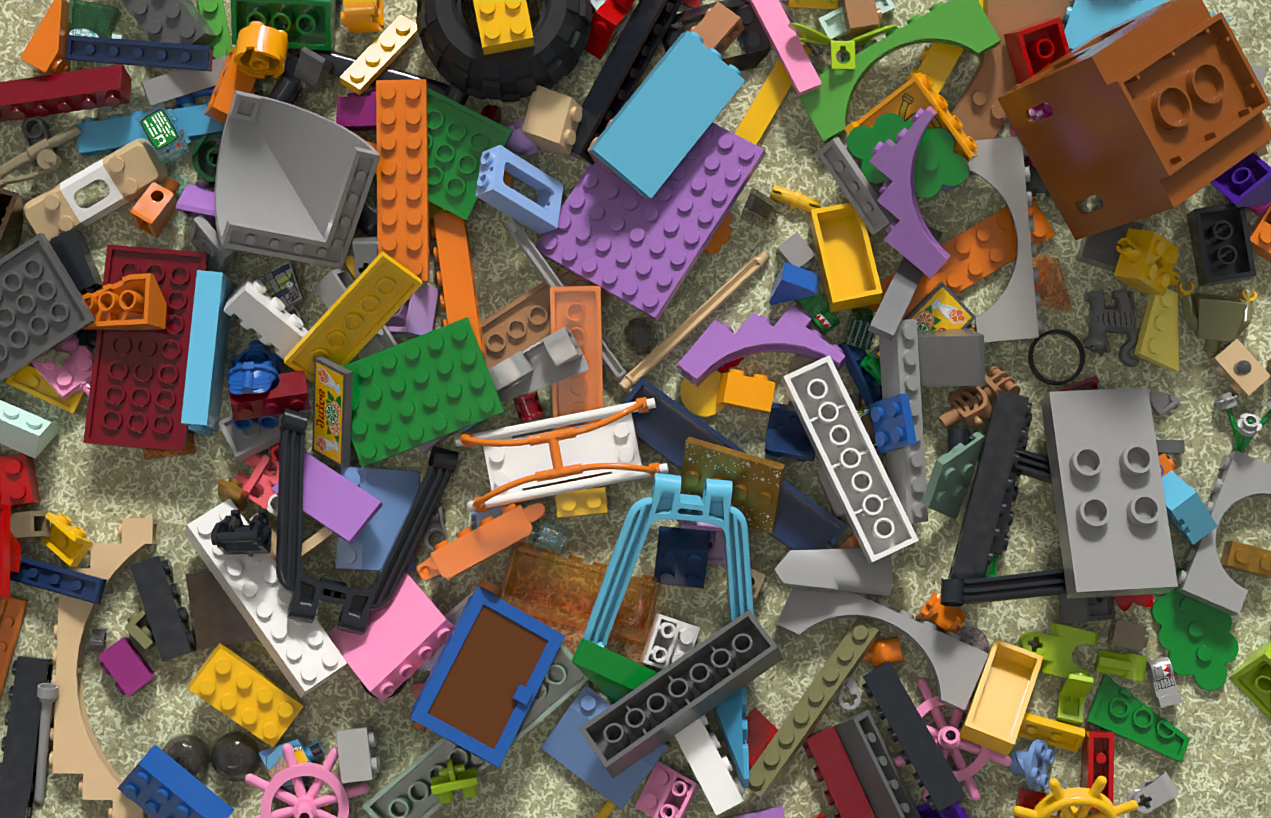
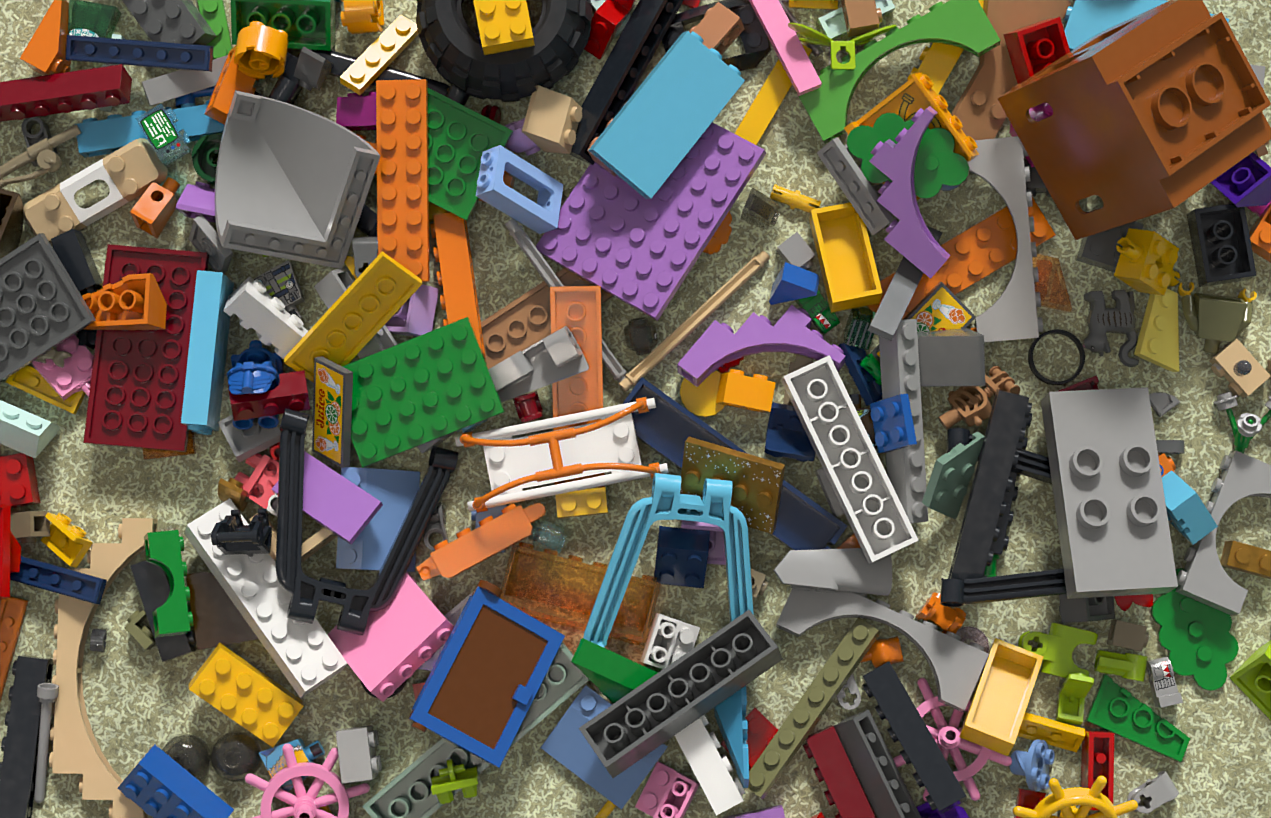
magenta brick [98,637,157,697] -> none
none -> green arch [144,530,193,638]

